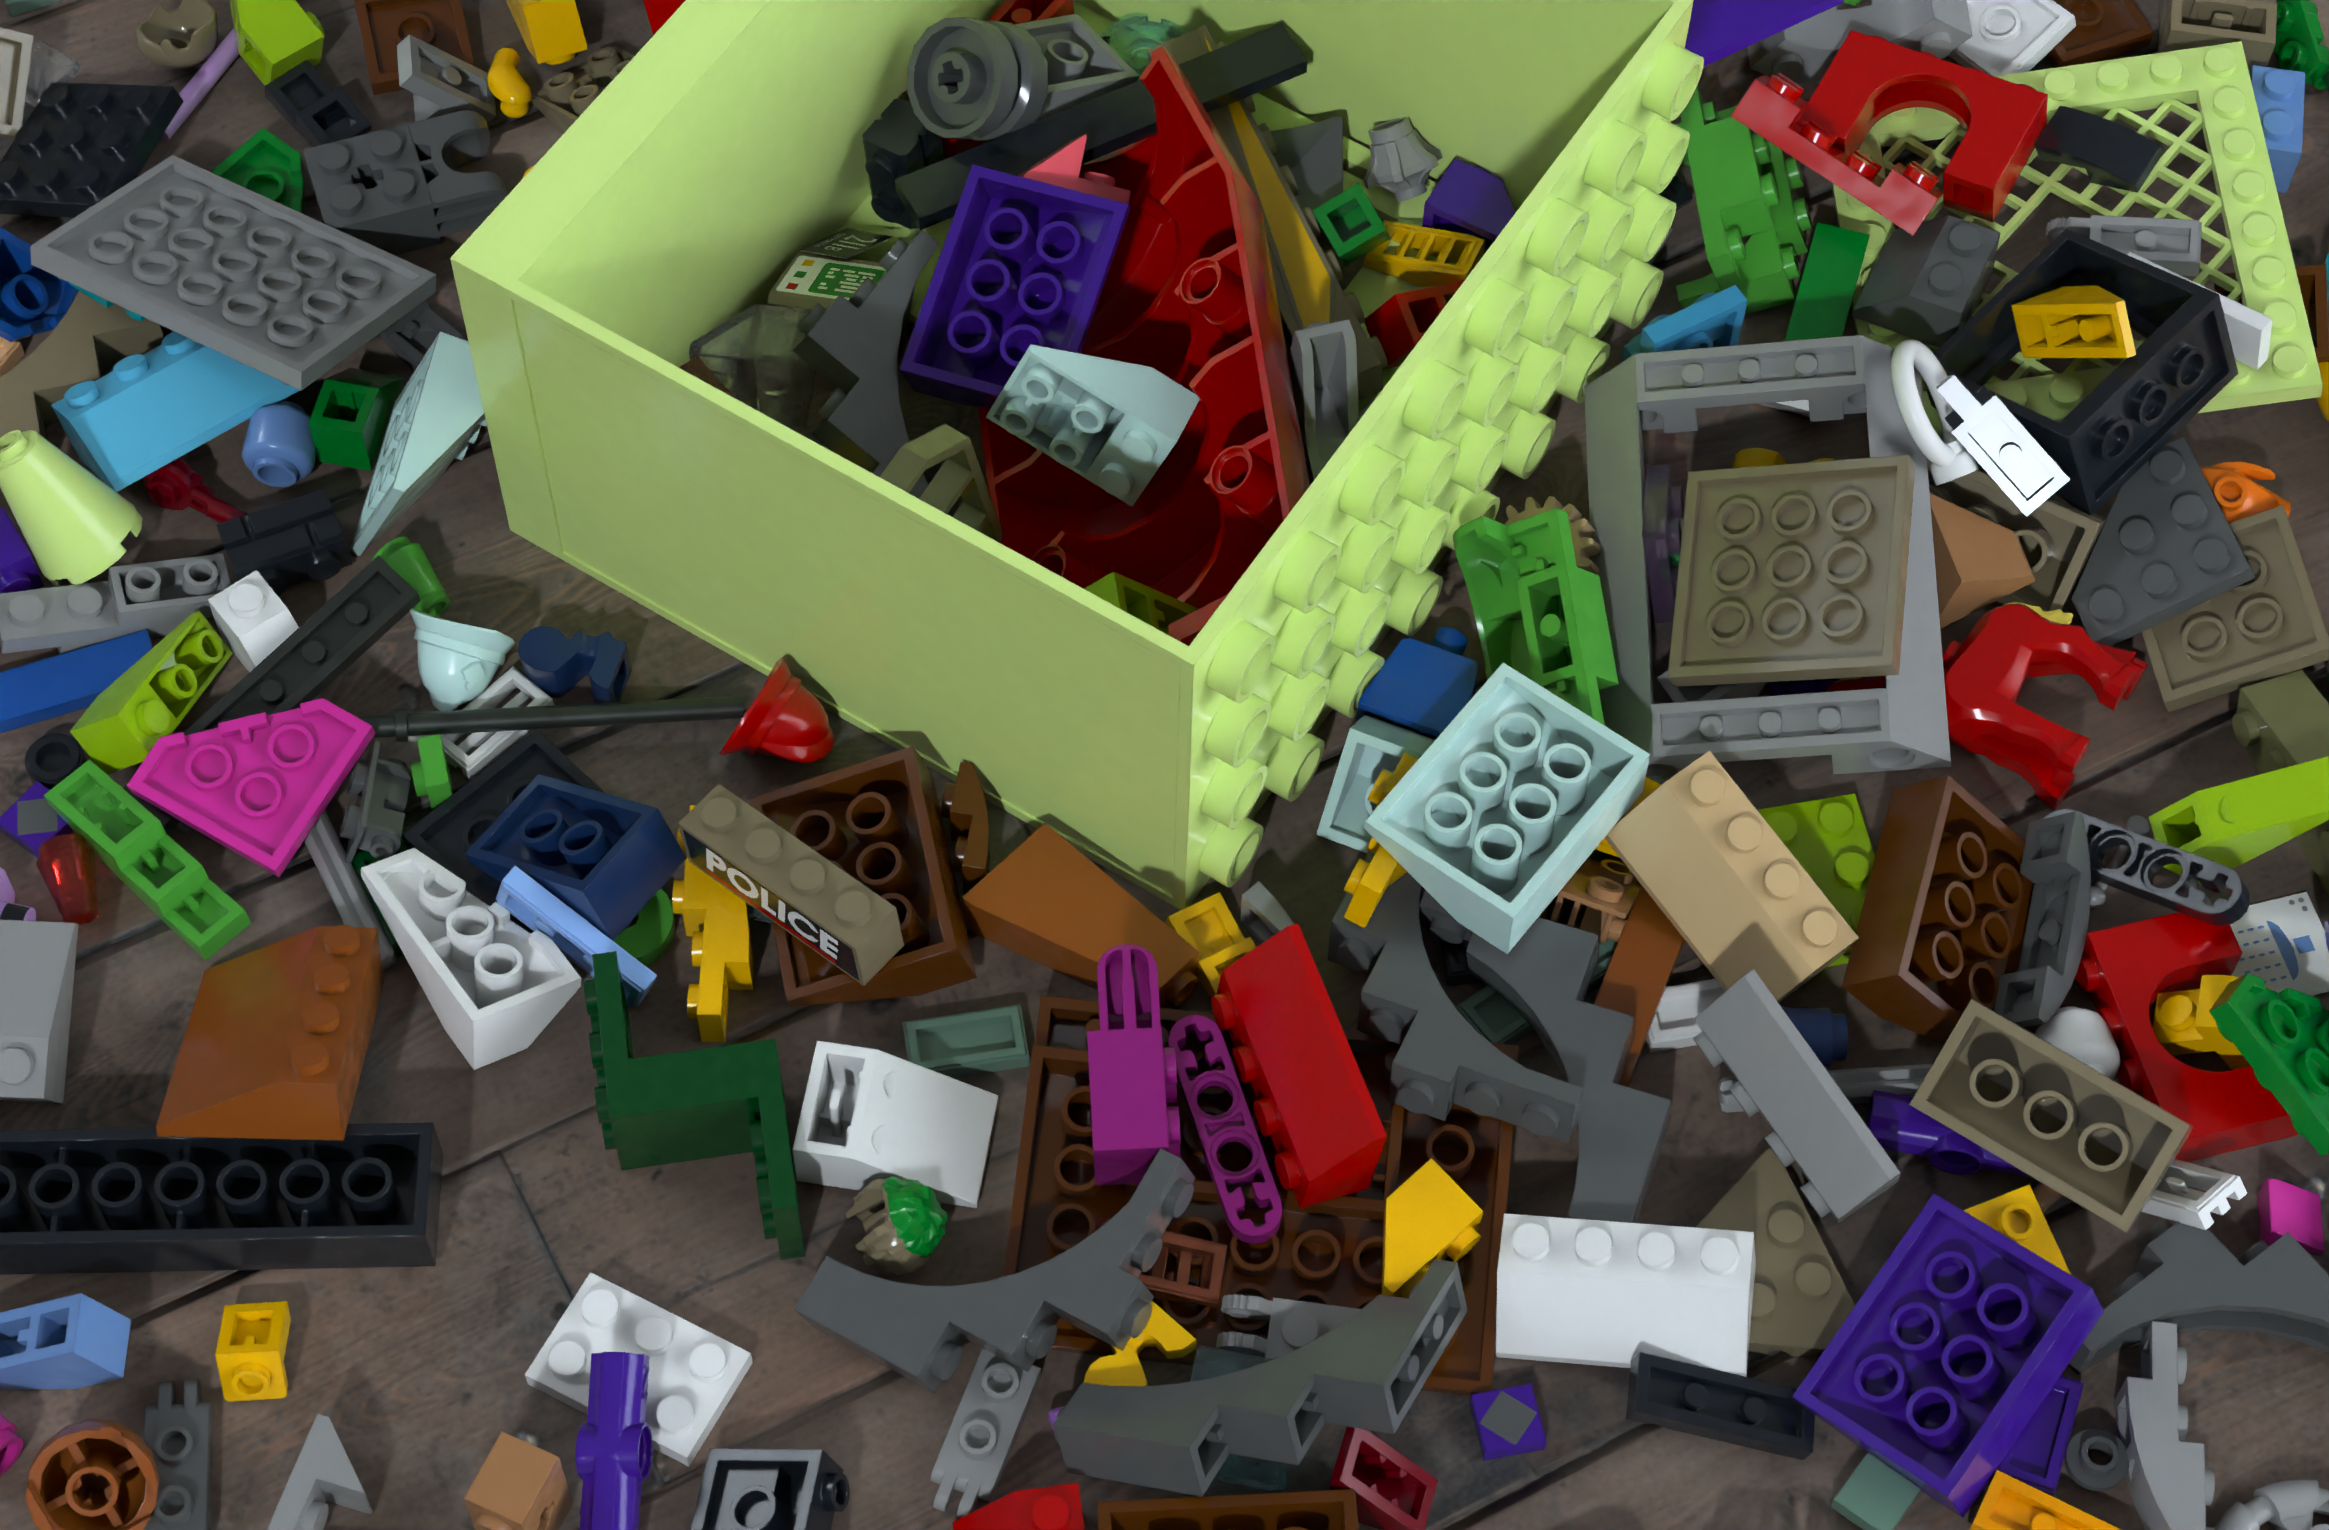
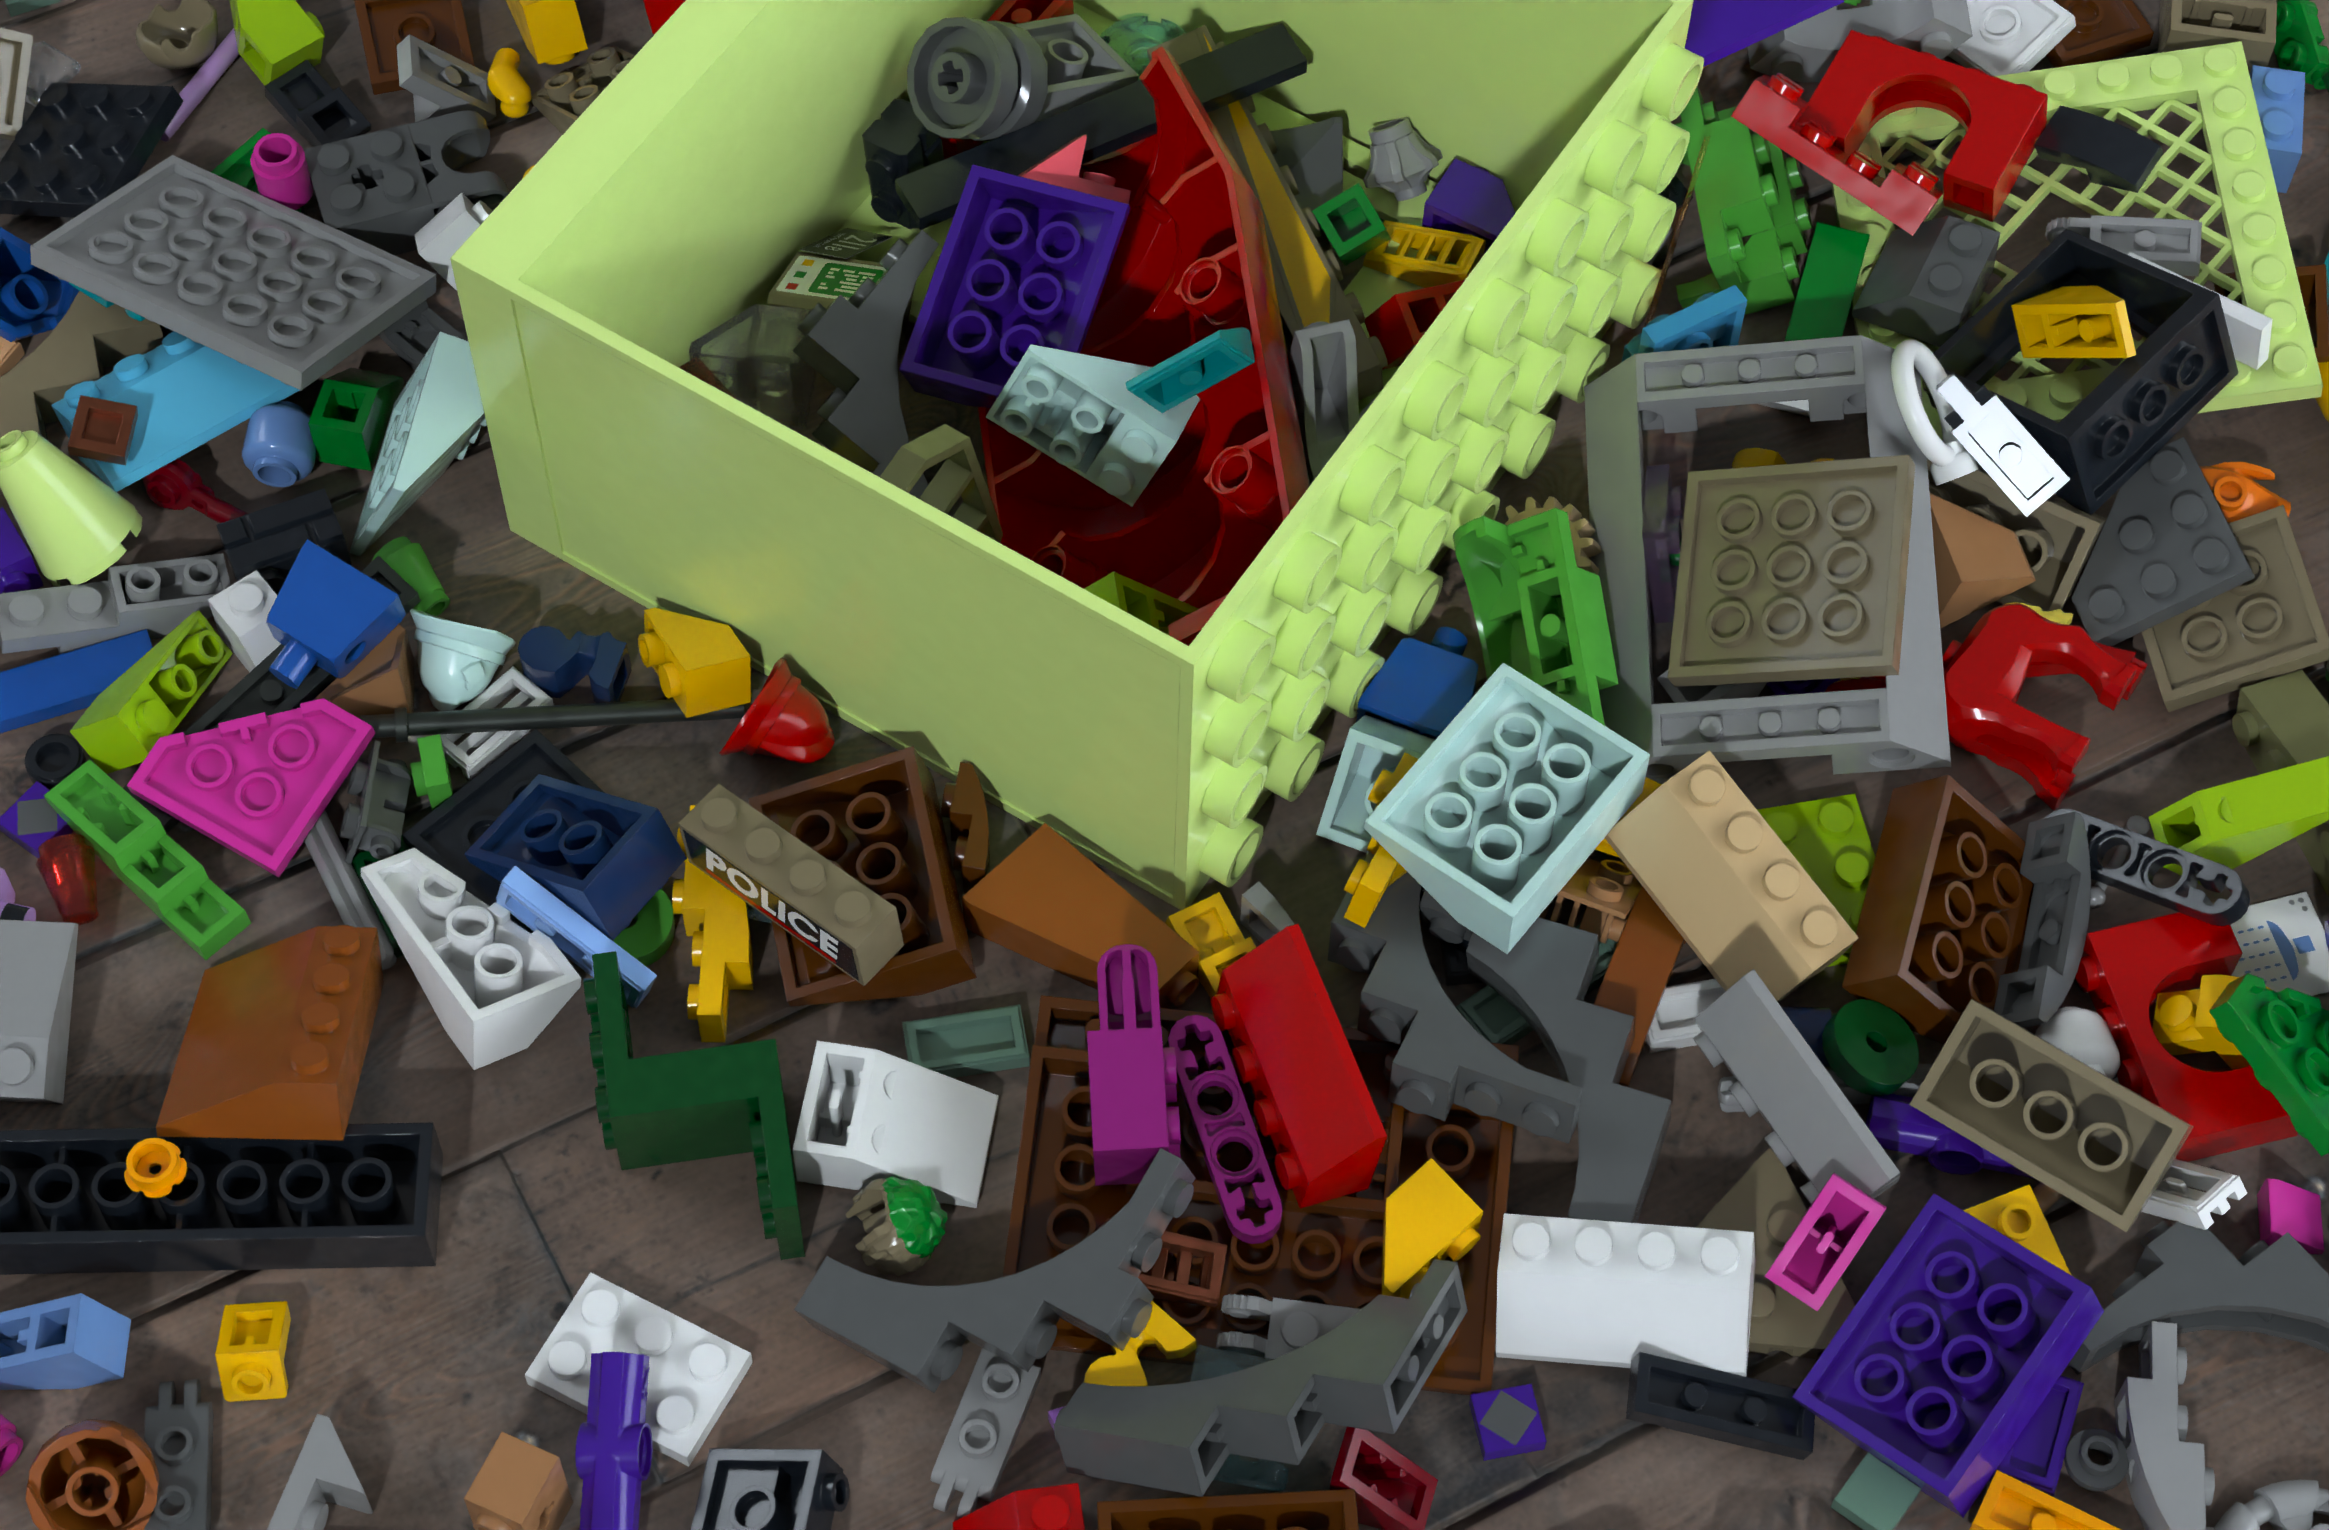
none -> copper plate [68,395,138,466]
none -> light orange plate [124,1138,187,1198]
none -> dark pink brick [250,133,313,210]
none -> blue torso [266,539,406,689]
none -> medium nougat slope [316,624,414,719]
none -> white brick [415,193,493,290]
none -> yellow slope [638,607,751,718]
none -> teal slope [1126,327,1255,413]
none -> clear orange sticker [1644,136,1711,327]
none -> dark pink slope [1765,1173,1887,1312]
none -> dark green piece [1822,999,1919,1096]

